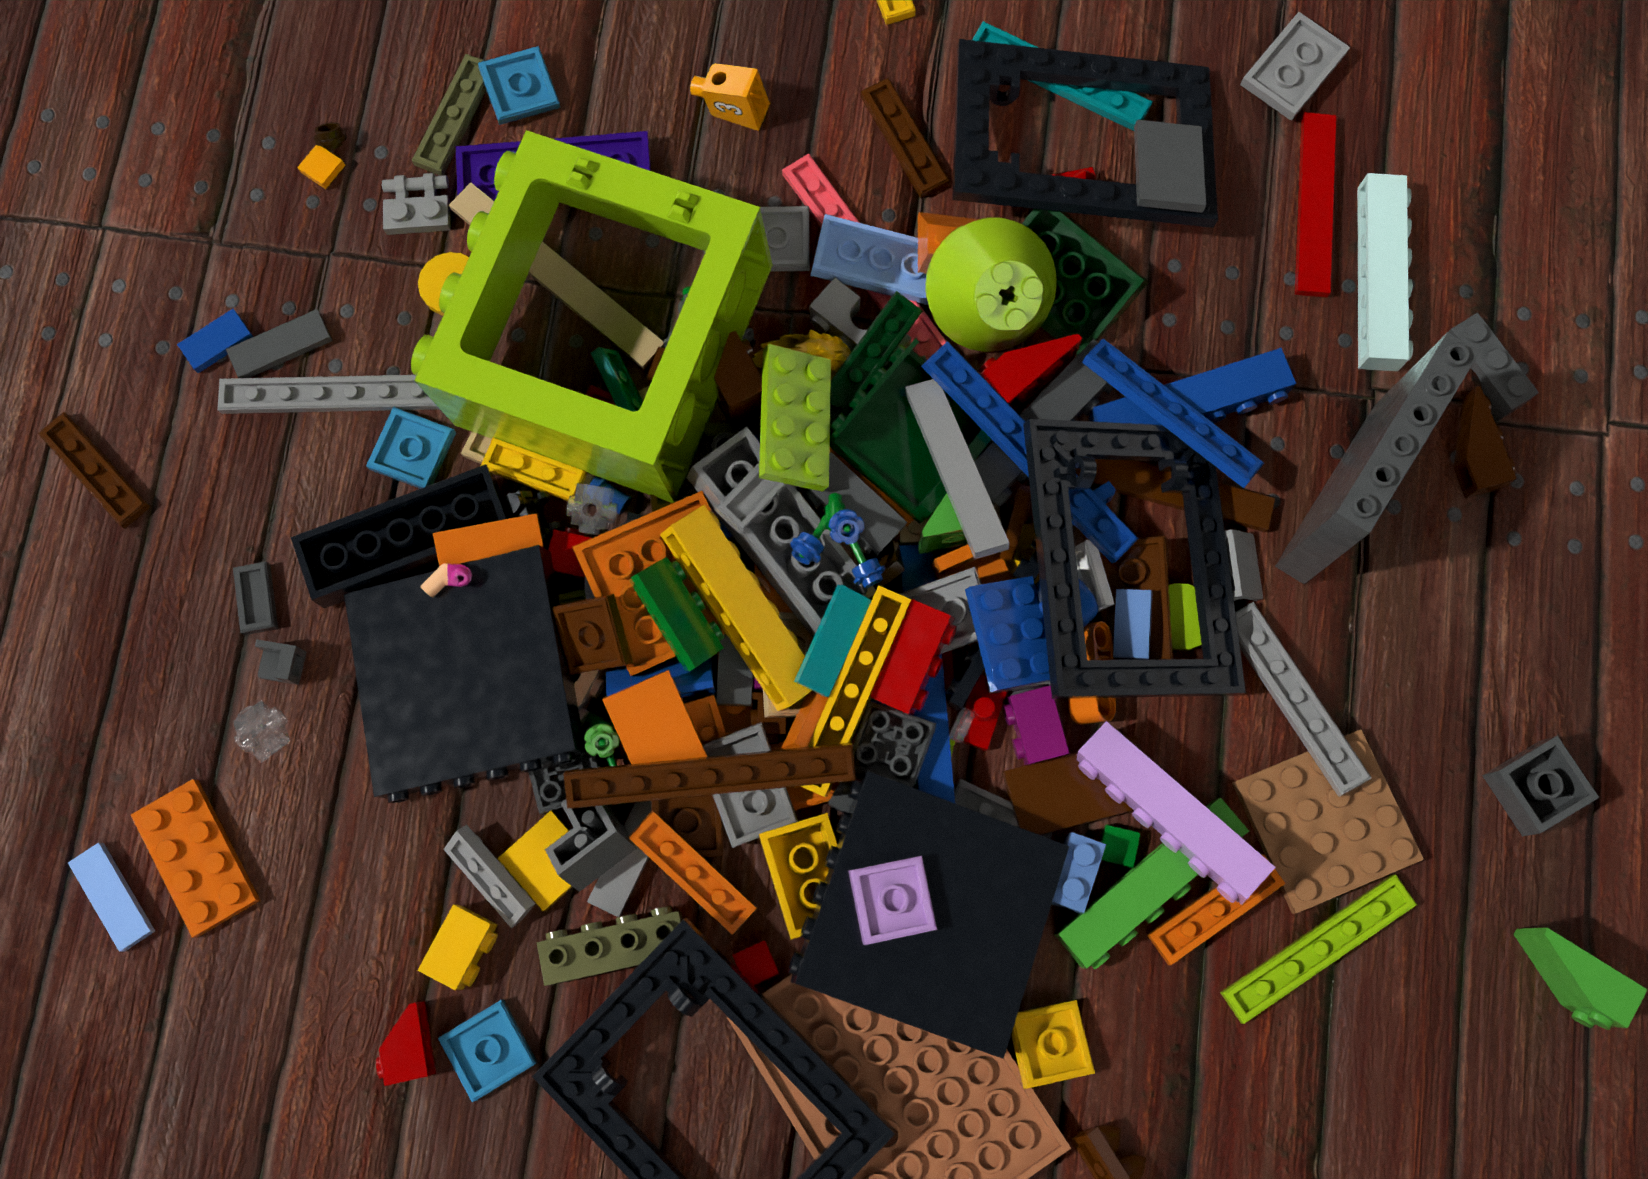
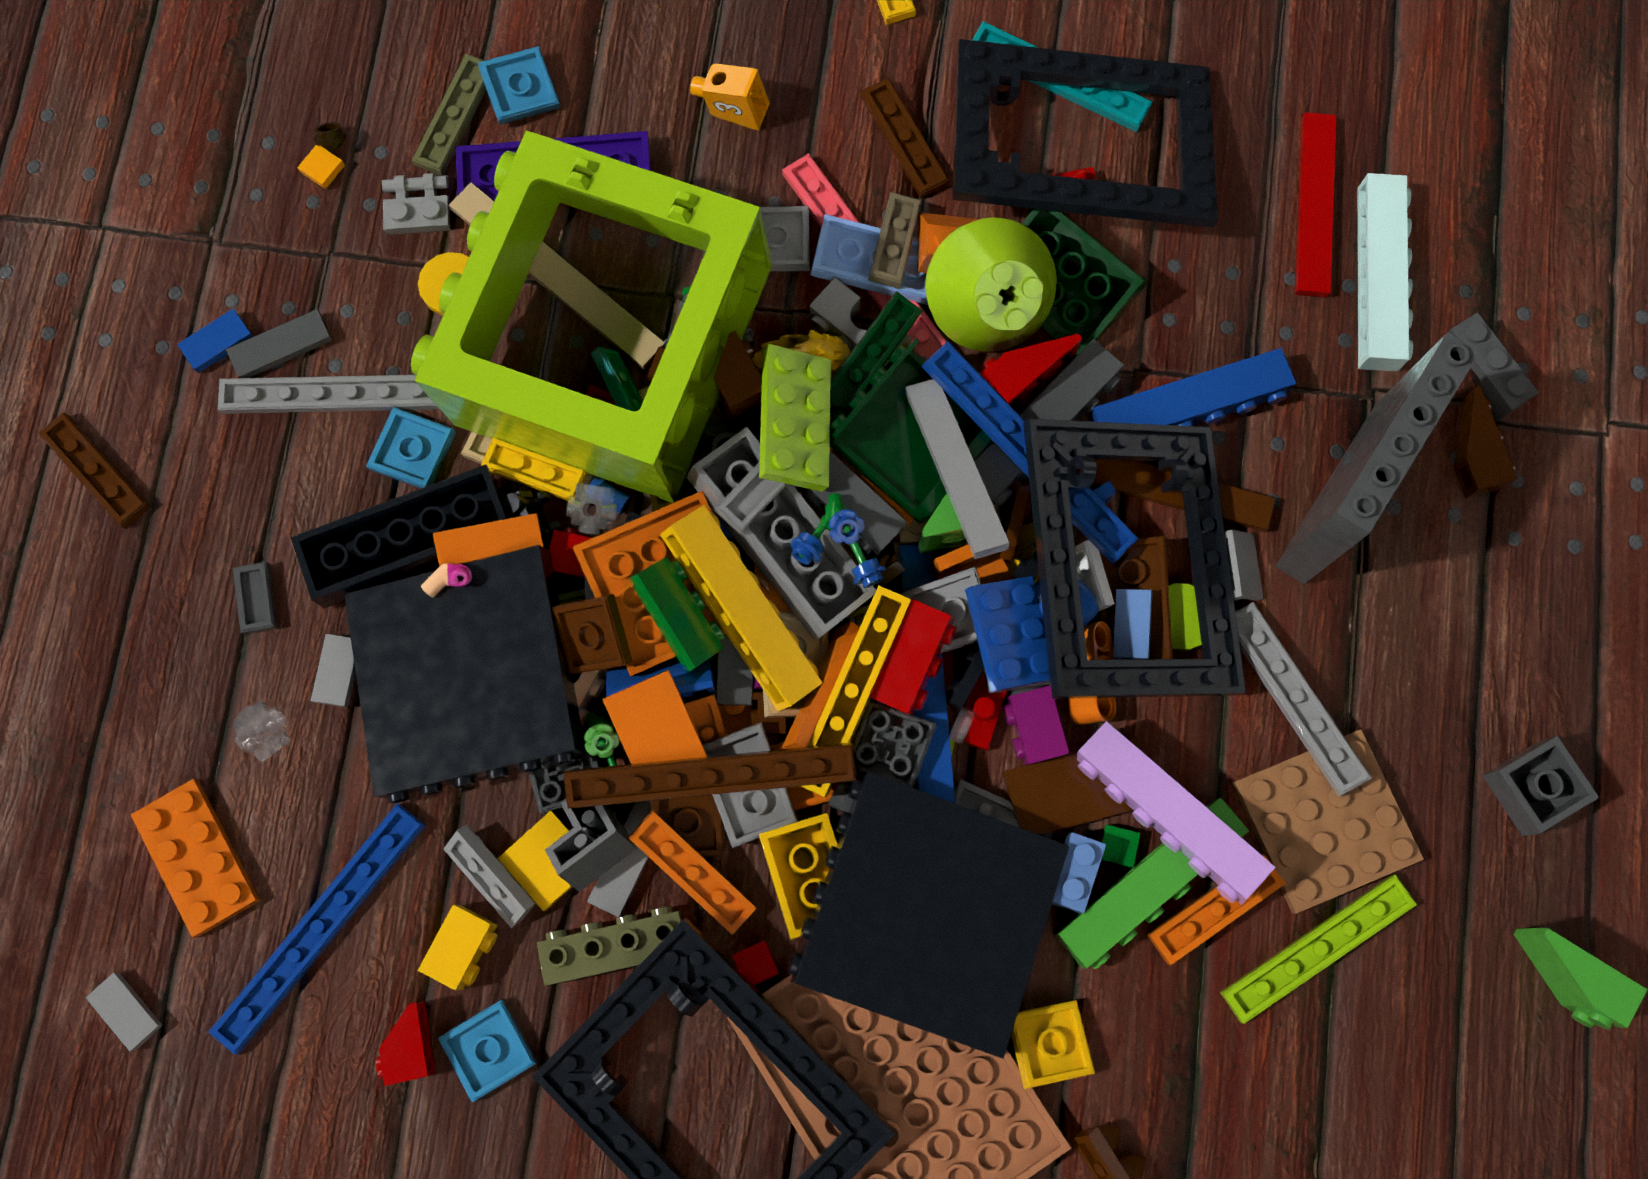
light blue tile [68,842,155,952] -> none
dark grey panel [255,639,307,685] -> none
teal tile [794,585,872,697] -> none
lavender tile [848,856,937,945] -> none
blue tile [1082,339,1264,488] -> none
dark grey tile [1134,120,1206,213] -> none
light grey plate [1240,12,1350,121] -> none
none -> light grey tile [86,972,163,1052]
none -> blue tile [208,803,427,1055]
none -> light grey tile [311,634,356,708]
none -> dark tan tile [868,192,922,289]

